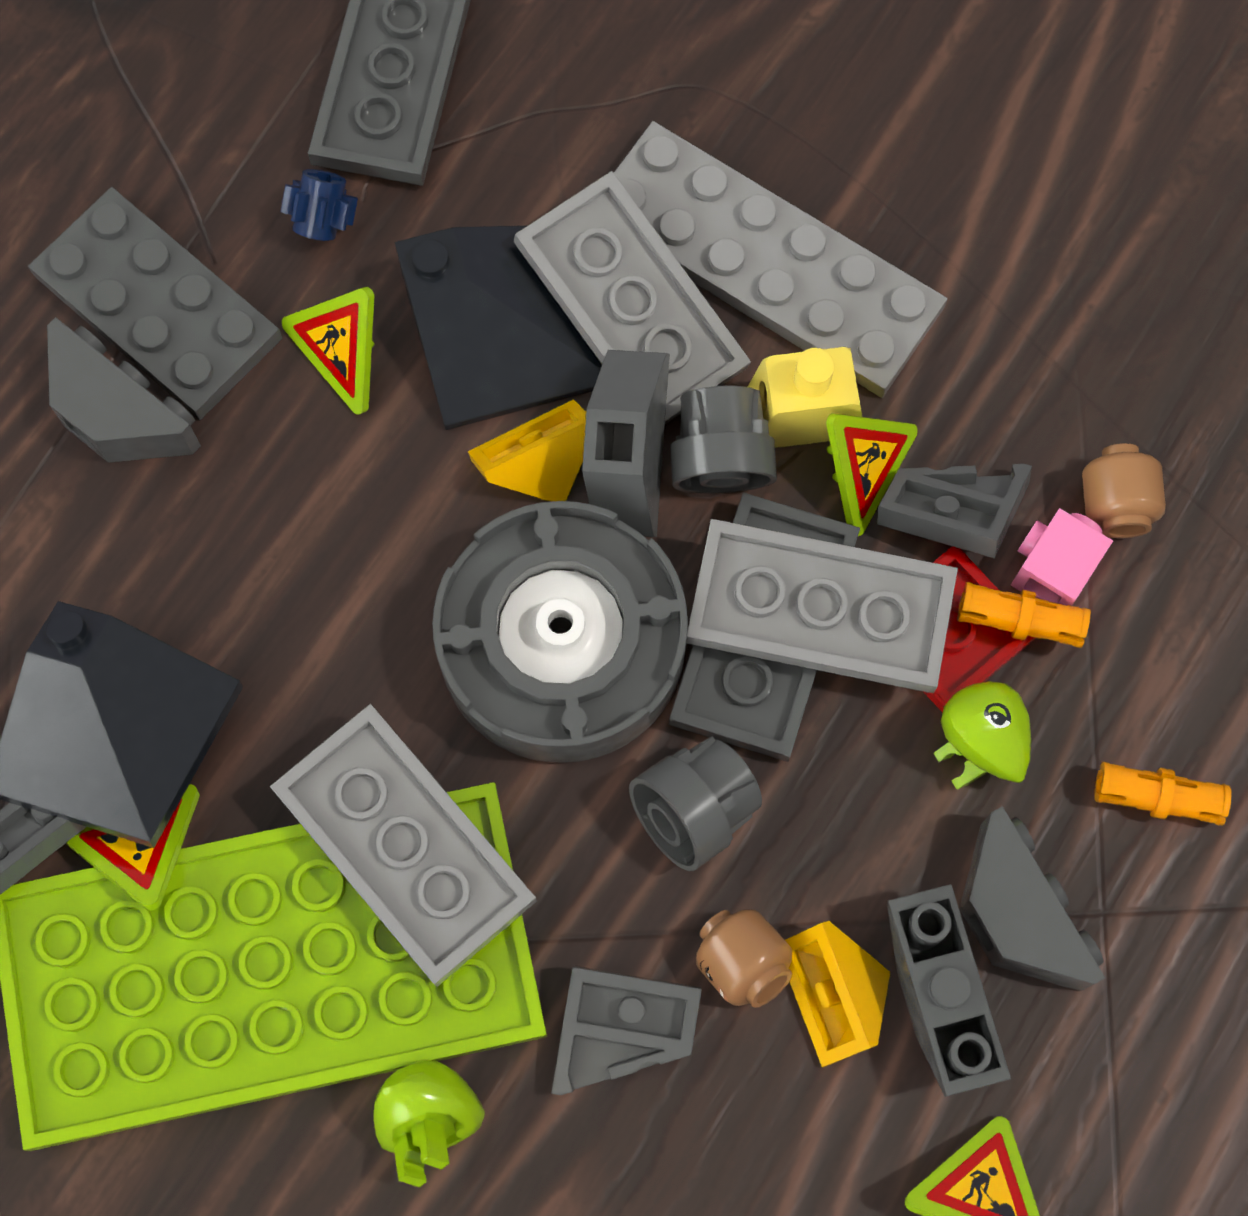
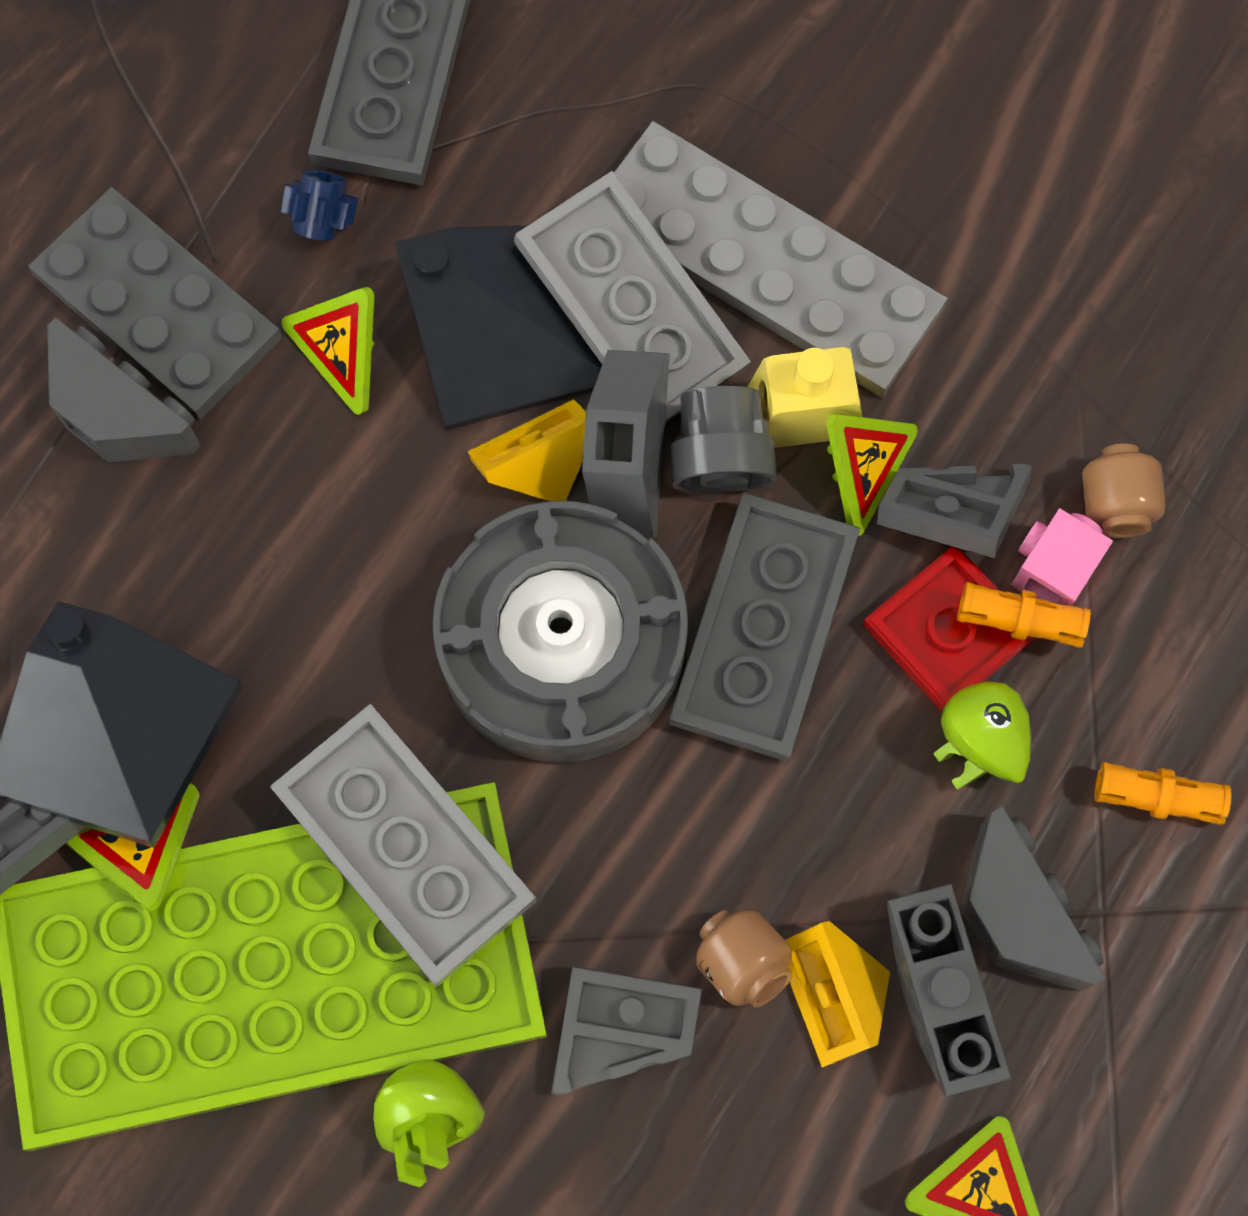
dark grey piece [629,736,762,871] -> none
light grey plate [686,519,958,694] -> none

